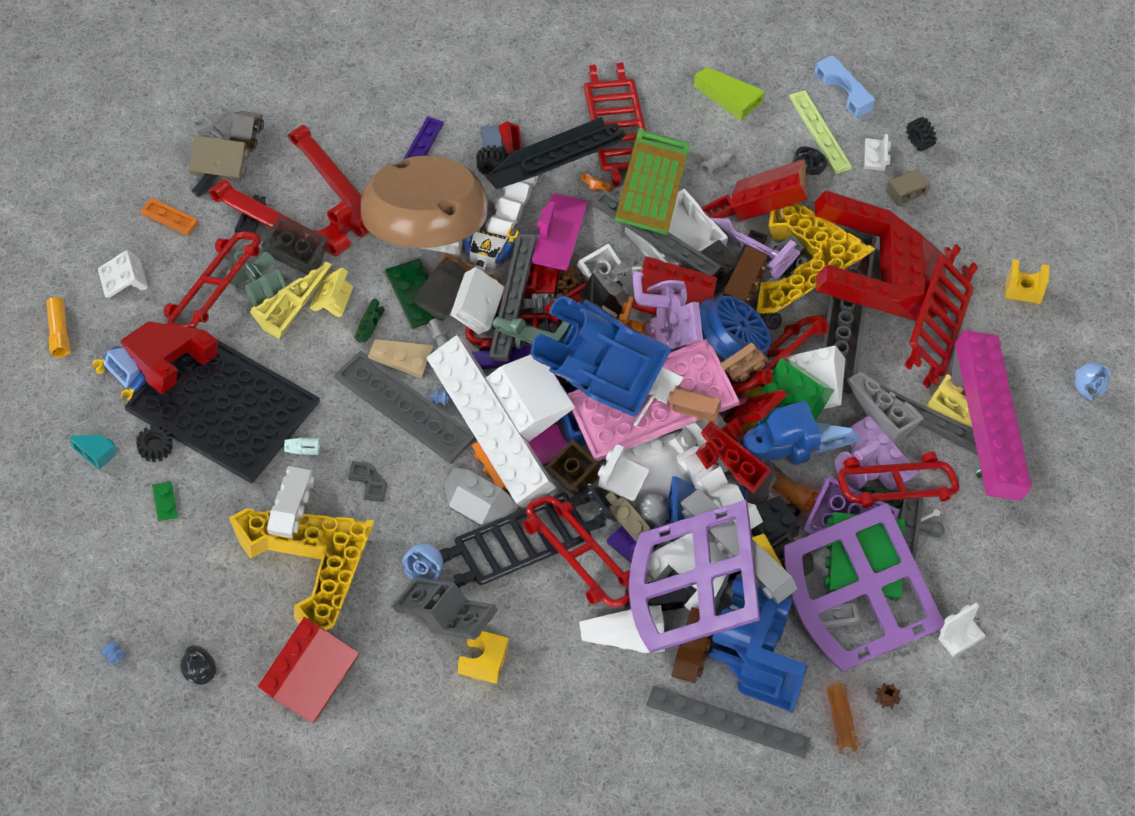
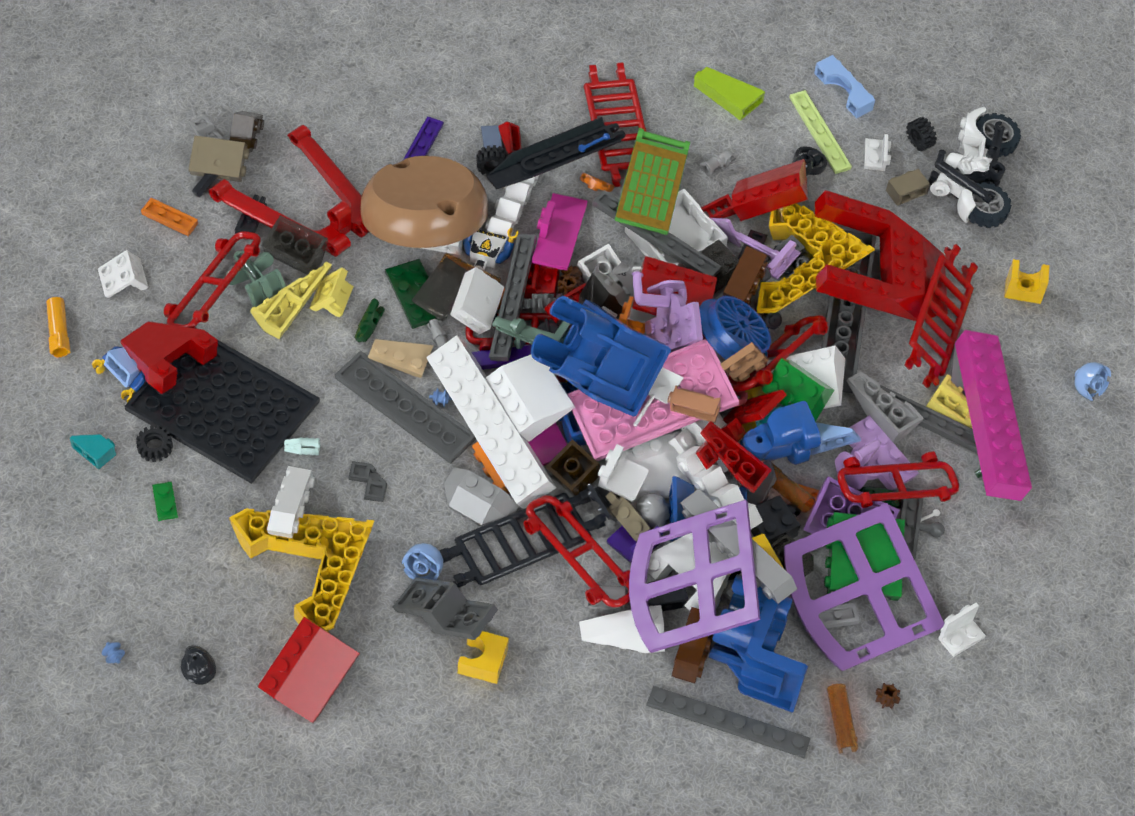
none -> blue hinge [578,133,610,152]
none -> piece [928,107,1021,228]

